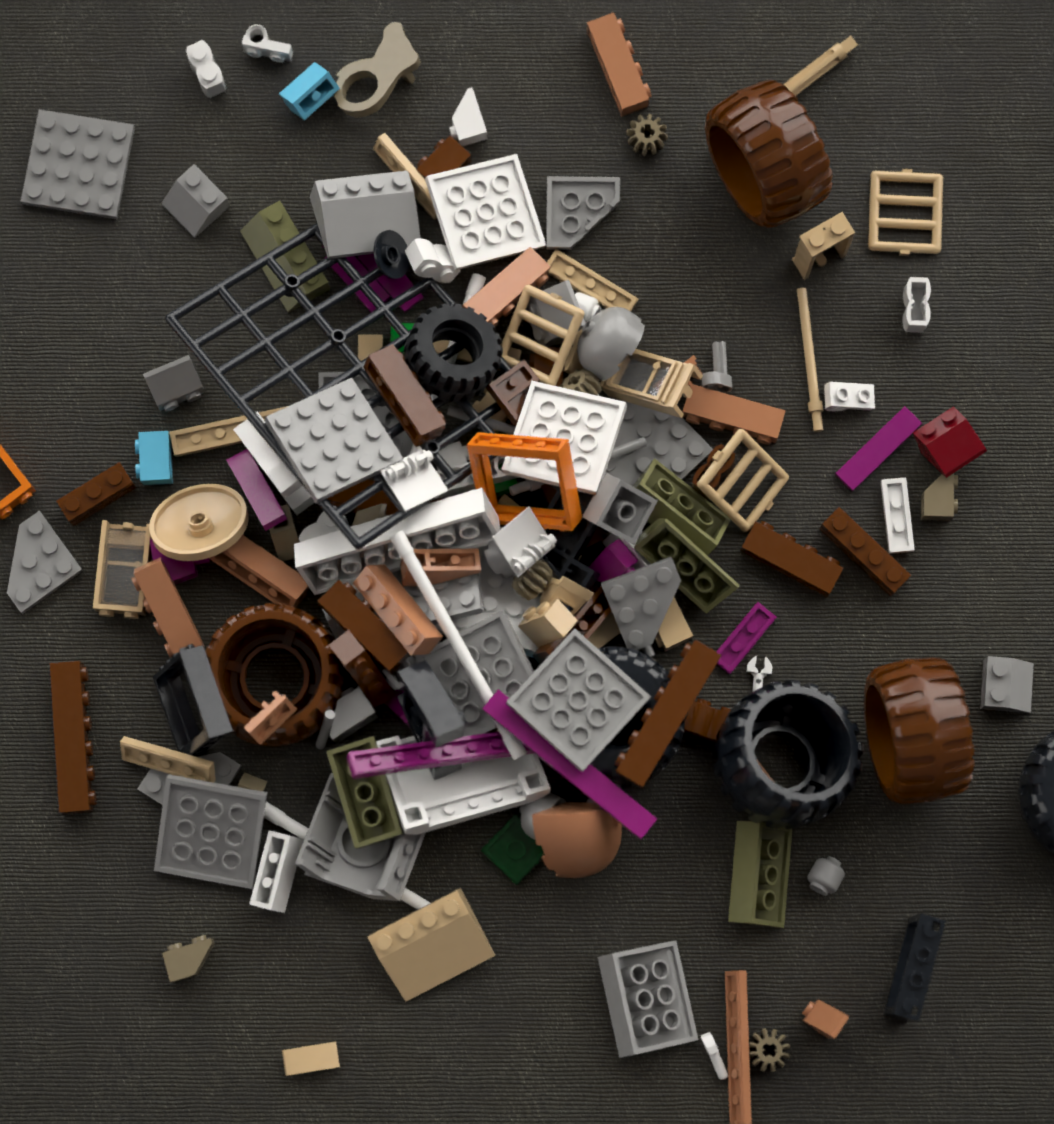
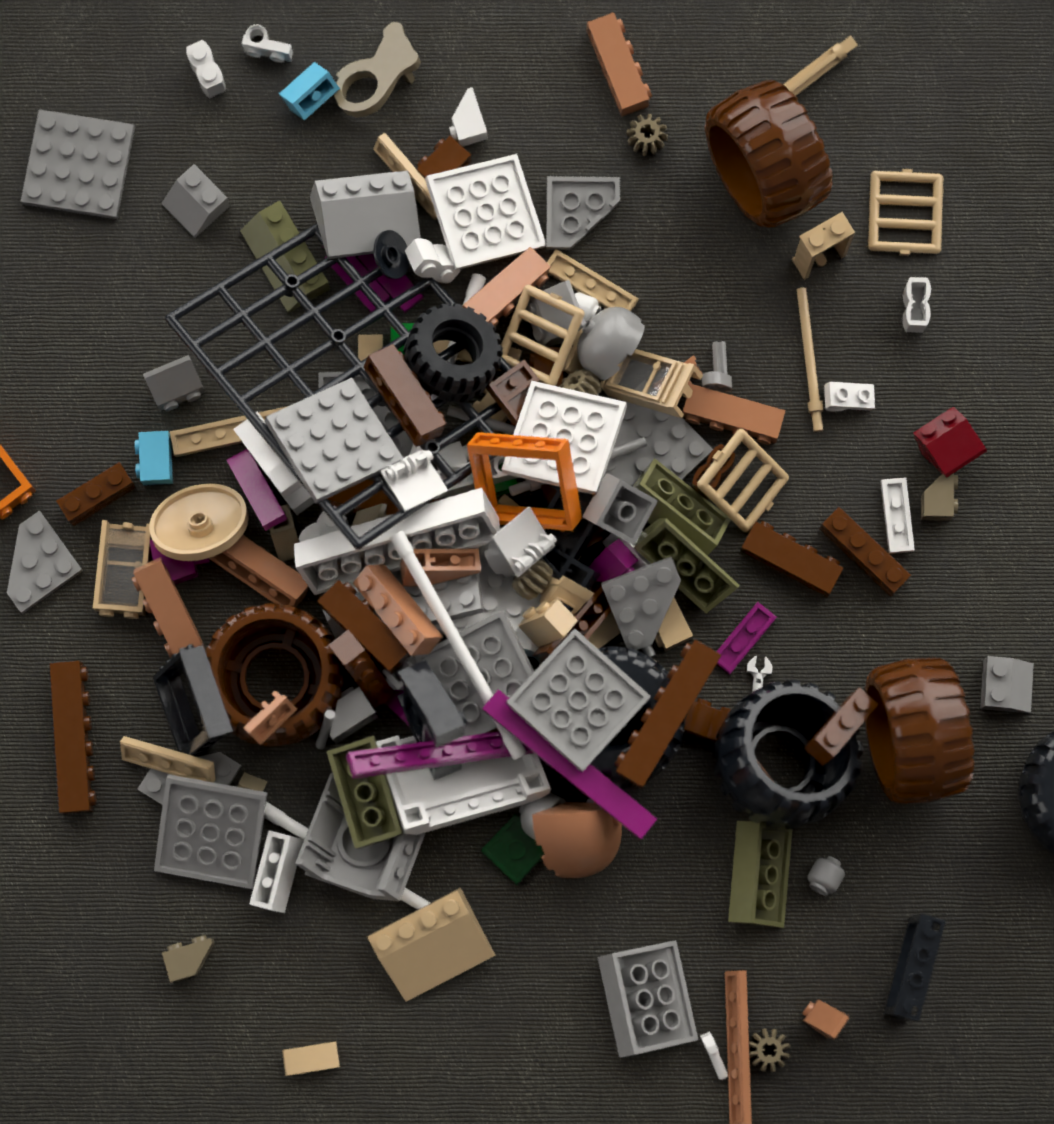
magenta tile [835,406,922,492] -> none
none -> reddish brown brick [804,687,878,765]

